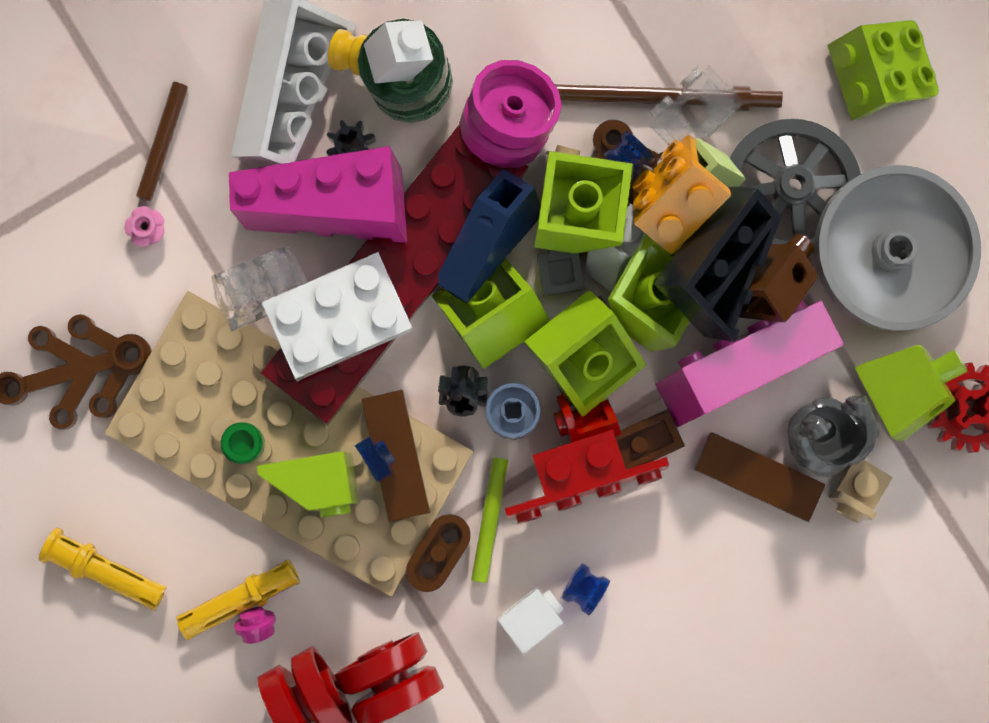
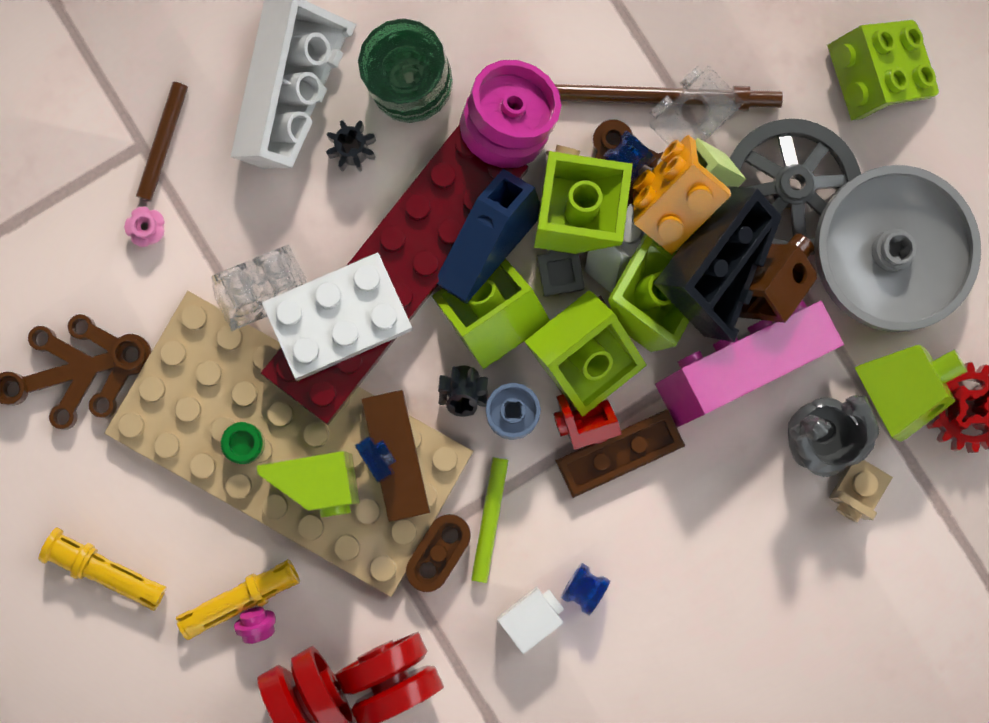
dark pink wedge [229,146,407,243] -> none
yellow wheel [328,29,371,76] -> none
white brick [364,20,433,83] -> none
red bracket [504,430,669,524] -> none
reddish brown tile [693,432,826,522] -> none

